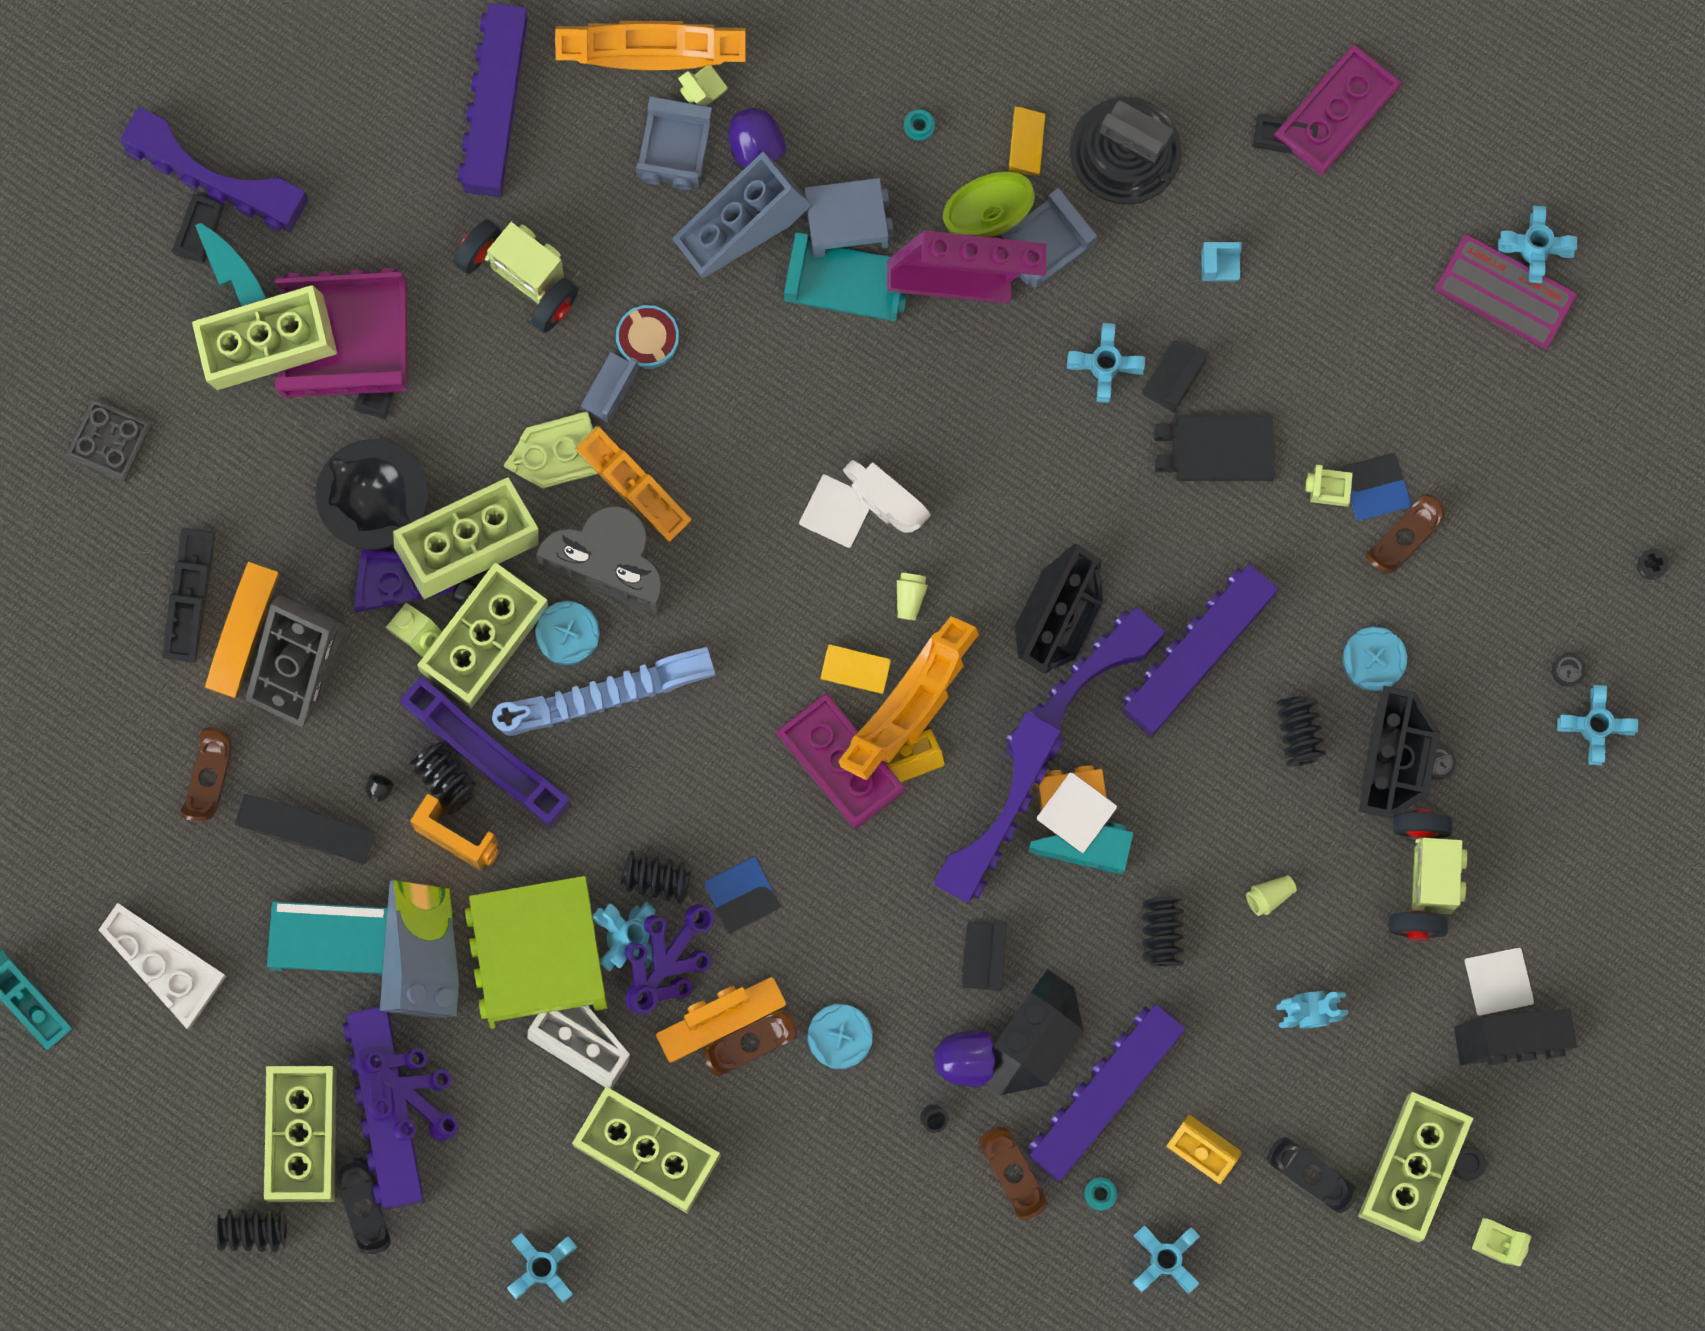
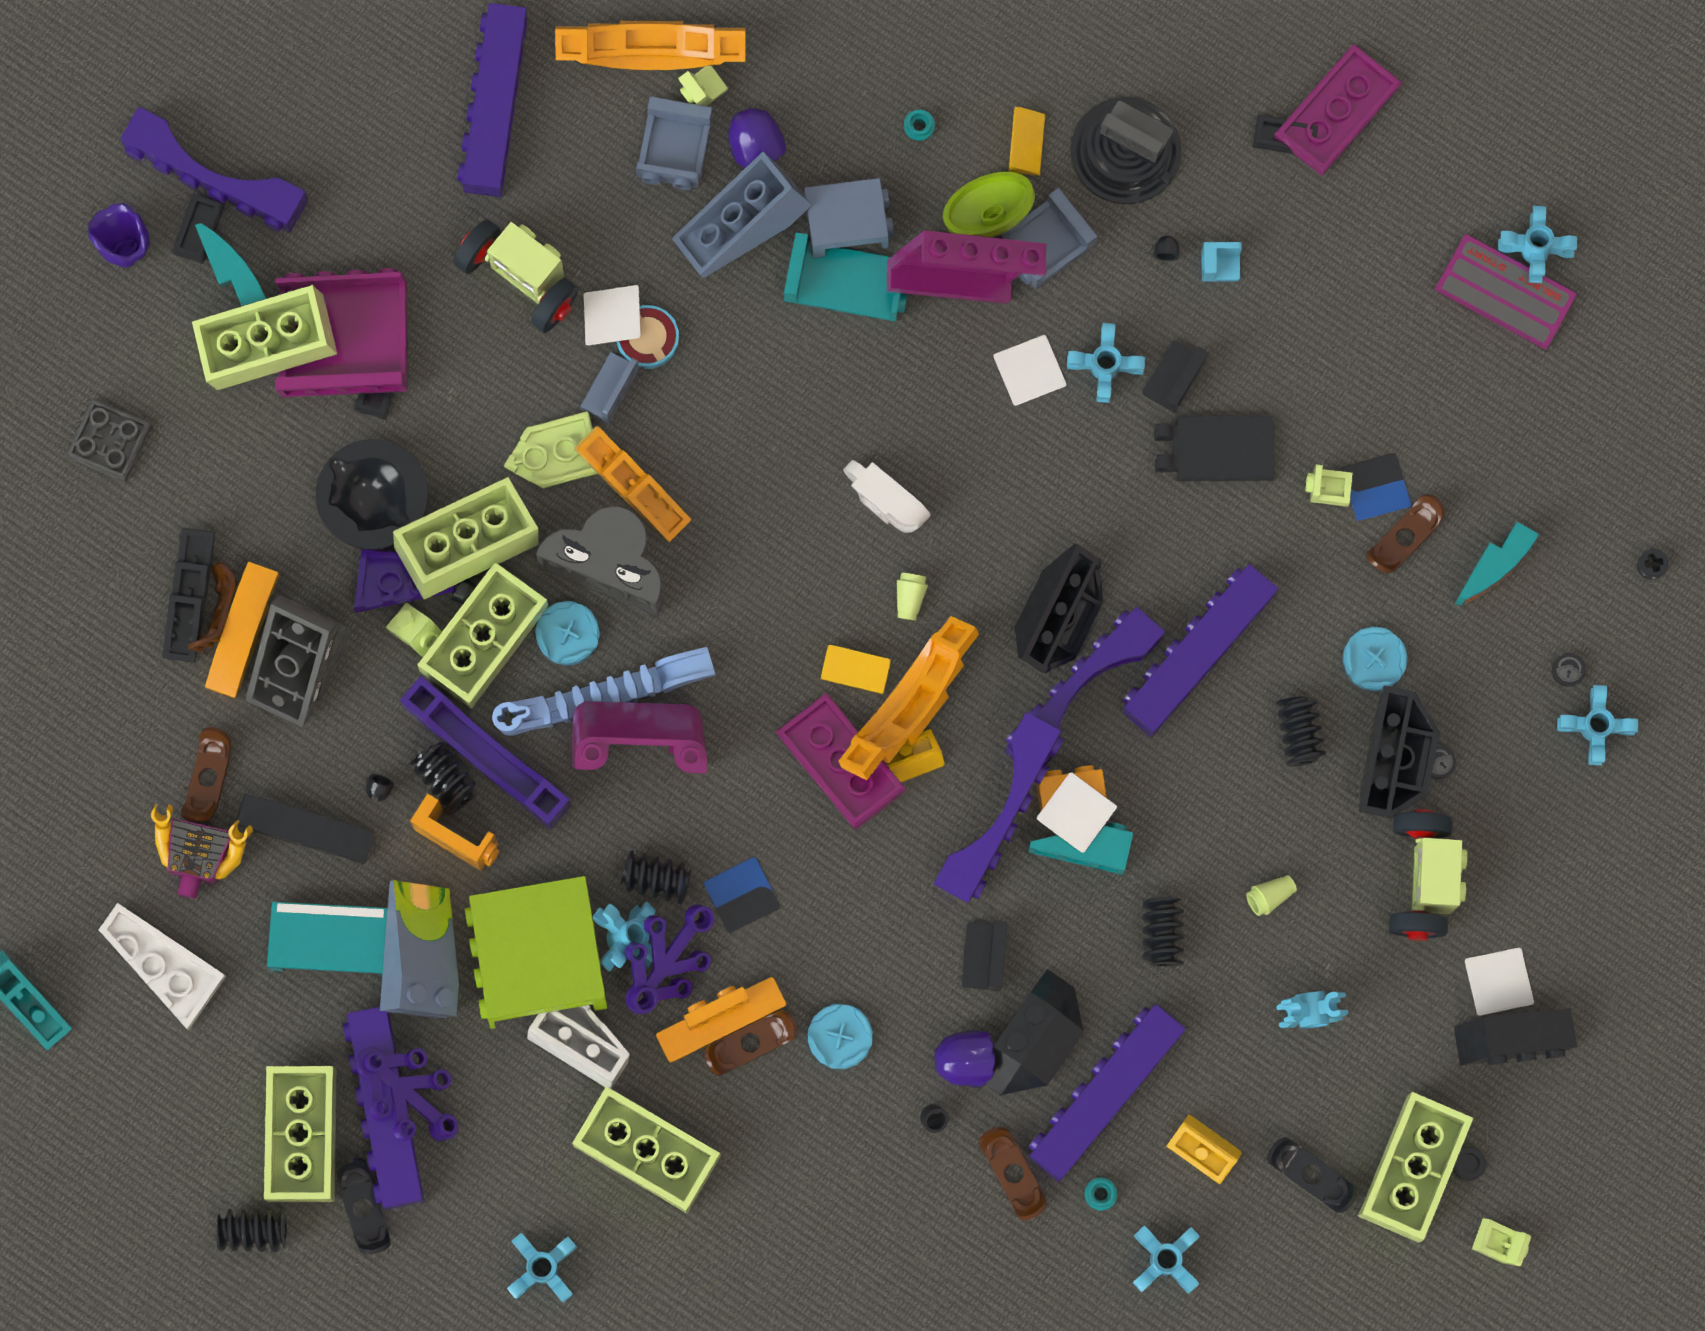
white sticker [799,475,869,548] -> none
none -> dark purple hair [88,203,150,268]
none -> torso [151,804,253,899]
none -> reddish brown piece [187,562,237,652]
none -> magenta windscreen [571,701,707,774]
none -> white sticker [584,285,641,345]
none -> white sticker [993,335,1066,406]
none -> black hinge [1154,235,1180,261]
none -> teal slope [1455,522,1539,606]

